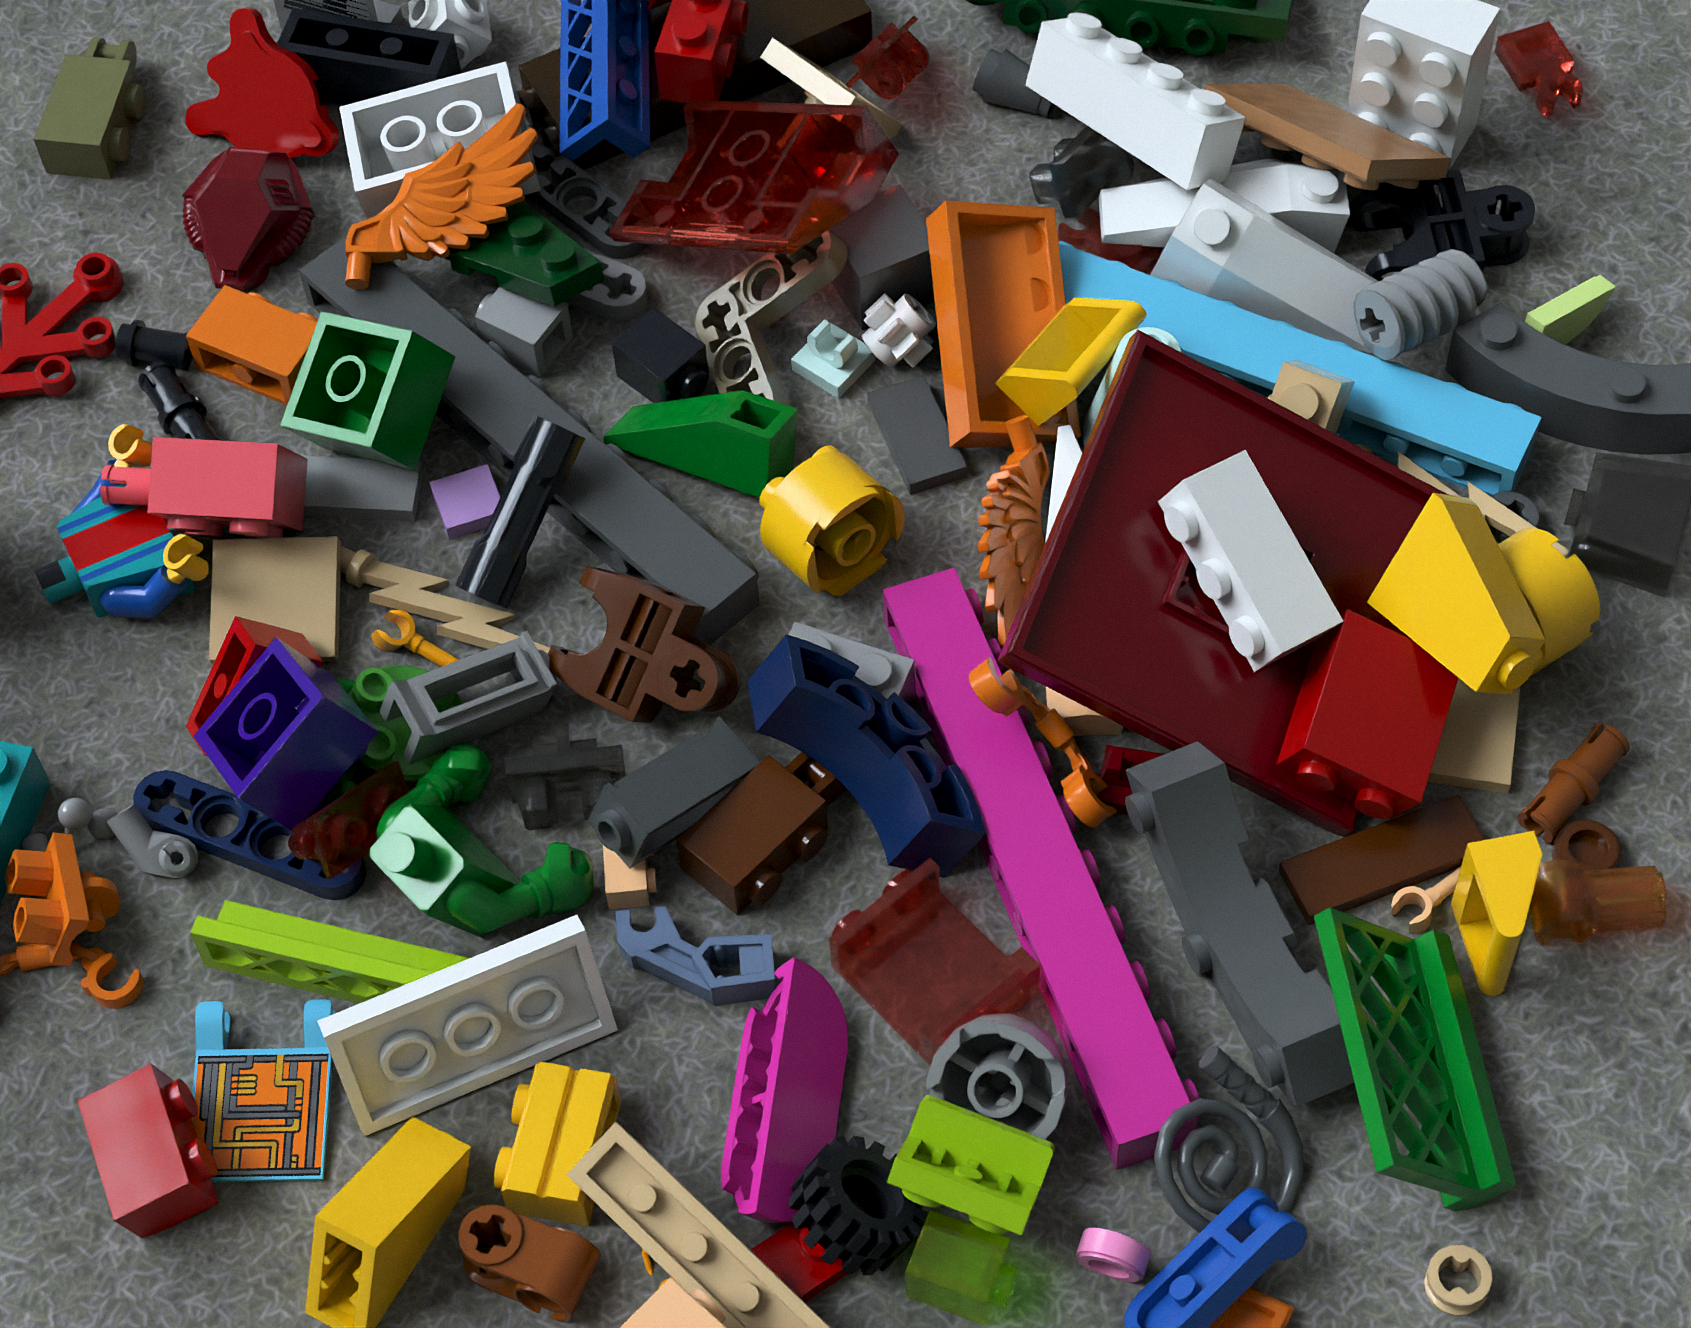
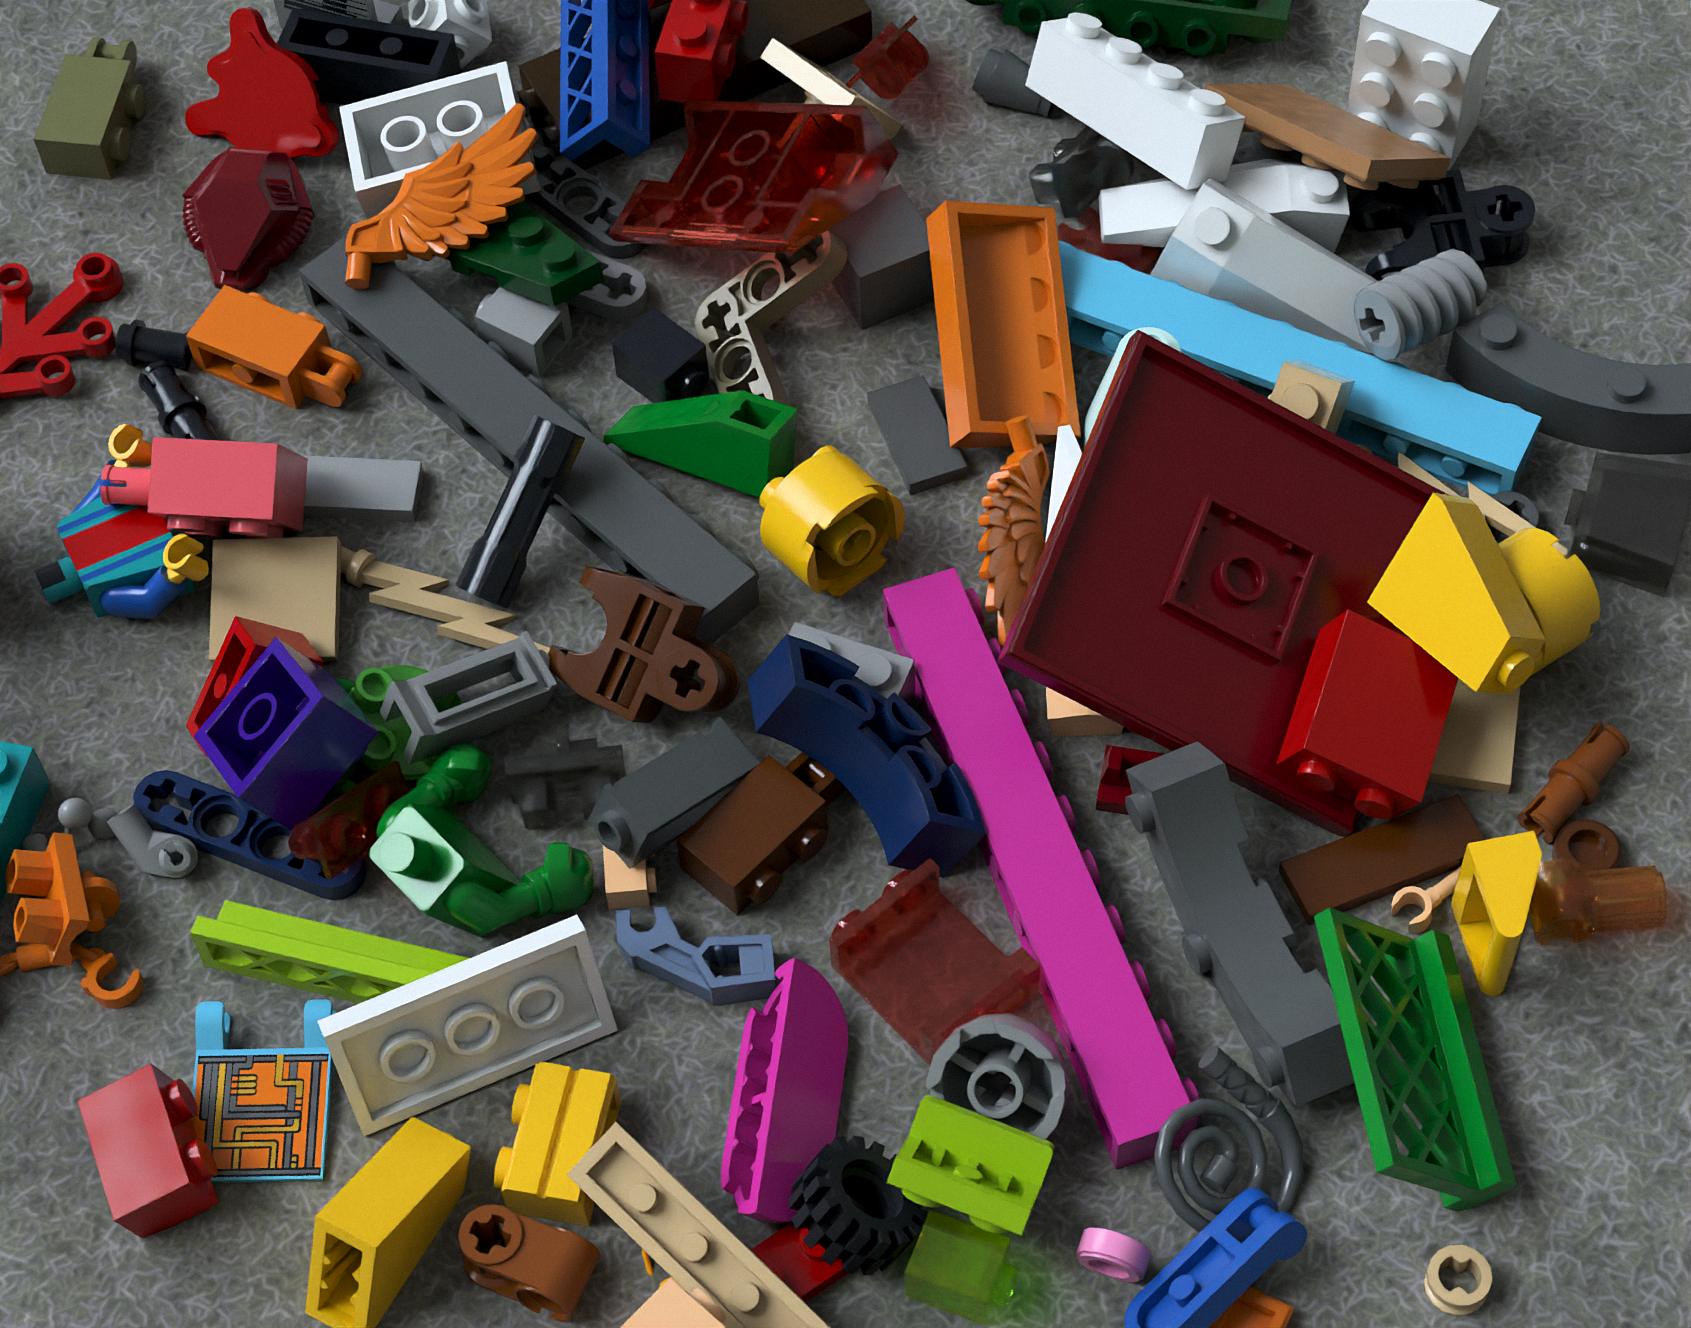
green brick [280,311,456,471] -> none
light orange hand [371,609,459,667] -> none
lavender tile [429,464,500,539] -> none
light aqua tile [791,319,875,399] -> none
white gear [862,293,936,368] -> none
orange piece [968,657,1117,828] -> none
yellow tile [995,297,1147,426] -> none
white brick [1158,450,1343,672] -> none
clear red plate [1495,21,1583,117] -> none
yellowish green tile [1525,275,1616,345] -> none

